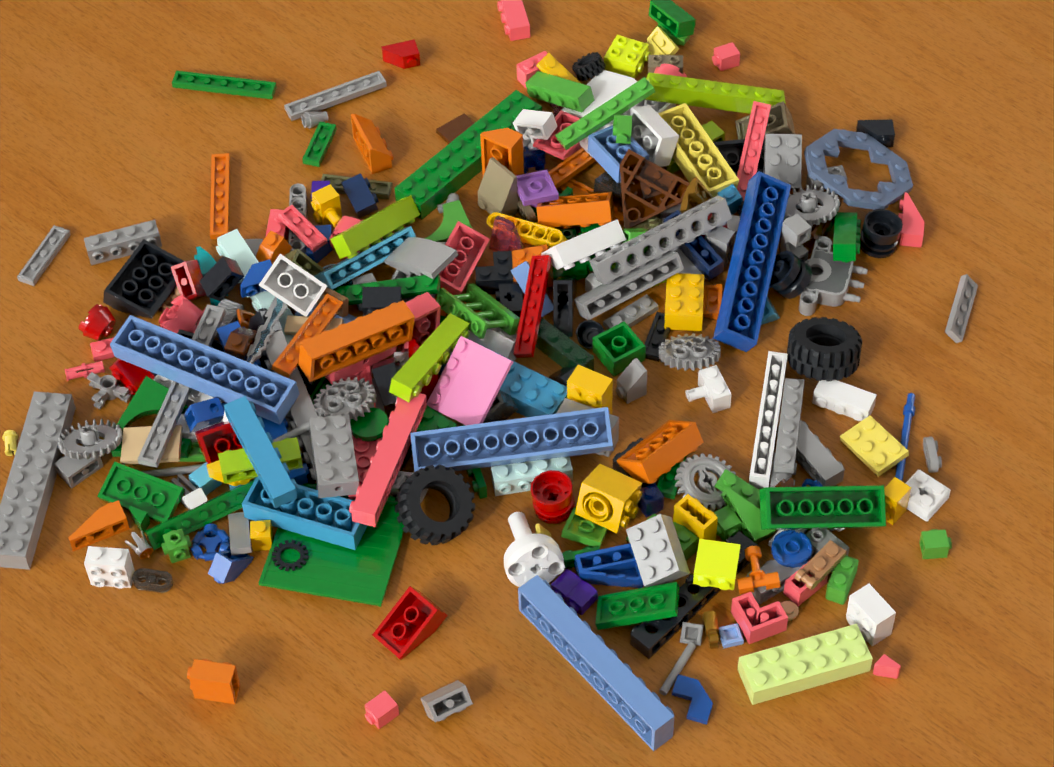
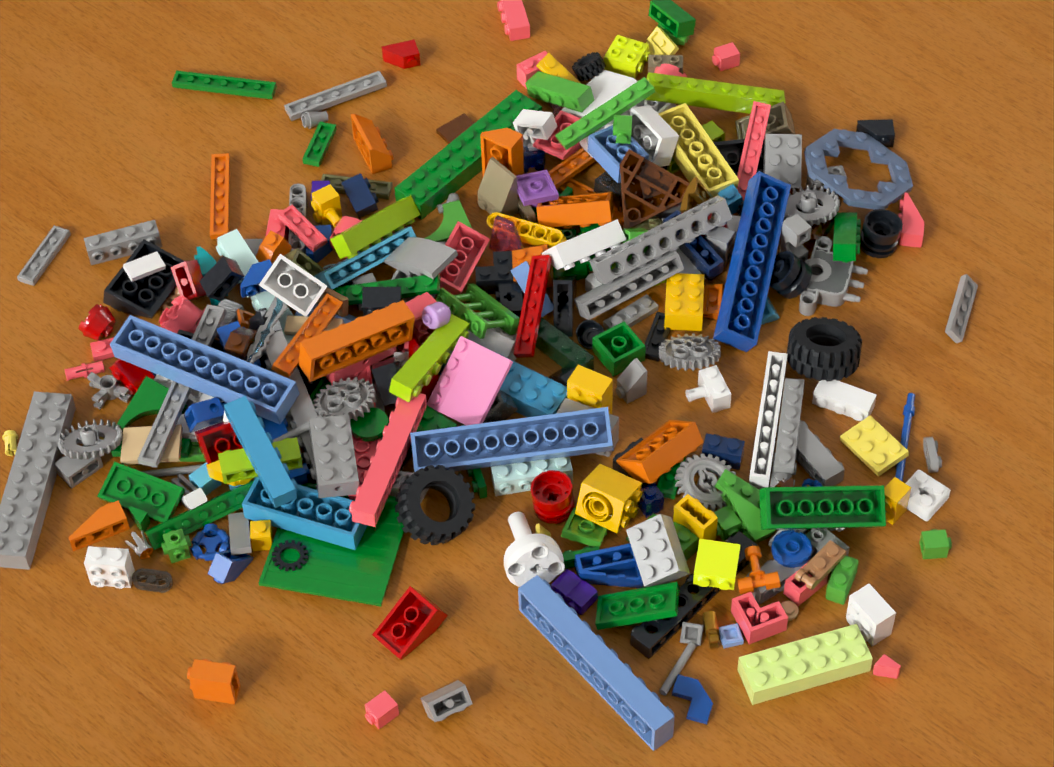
none -> white tile [123,252,166,282]
none -> lavender head [422,301,451,329]
none -> dark blue brick [702,433,745,470]

